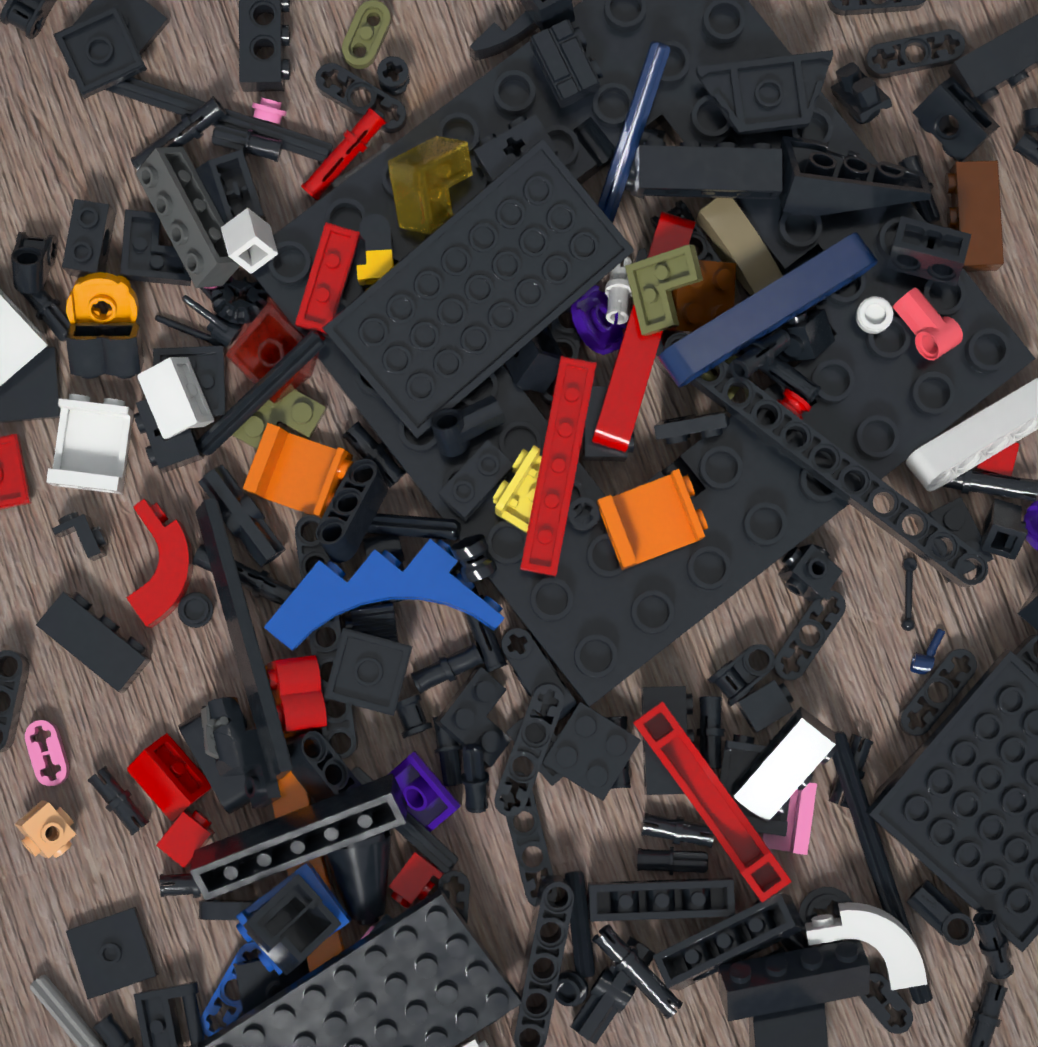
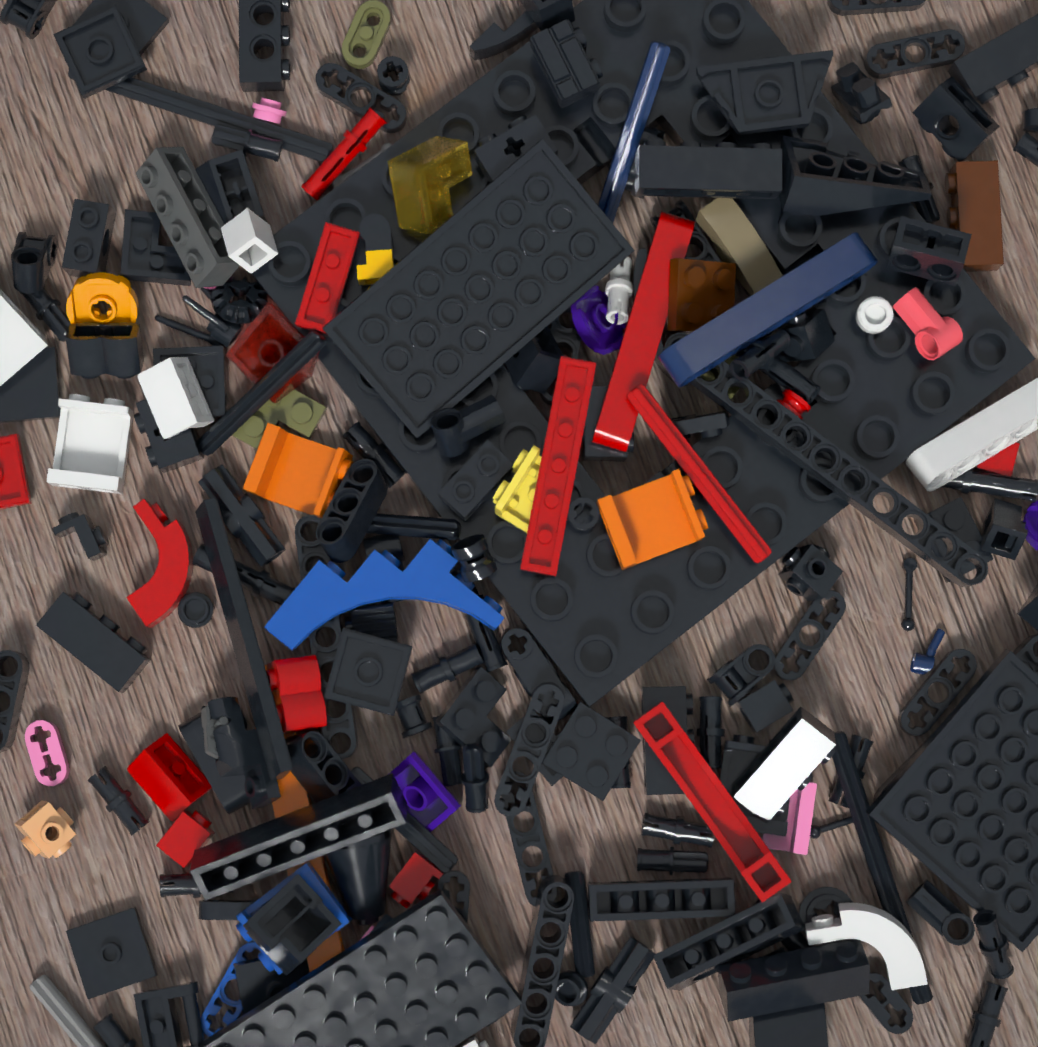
black pin [131,96,227,171] -> none
black pin [592,924,683,1019] -> none
olive plate [625,244,703,336] -> none
none -> red axle [627,384,772,563]
none -> black hinge [810,816,854,839]

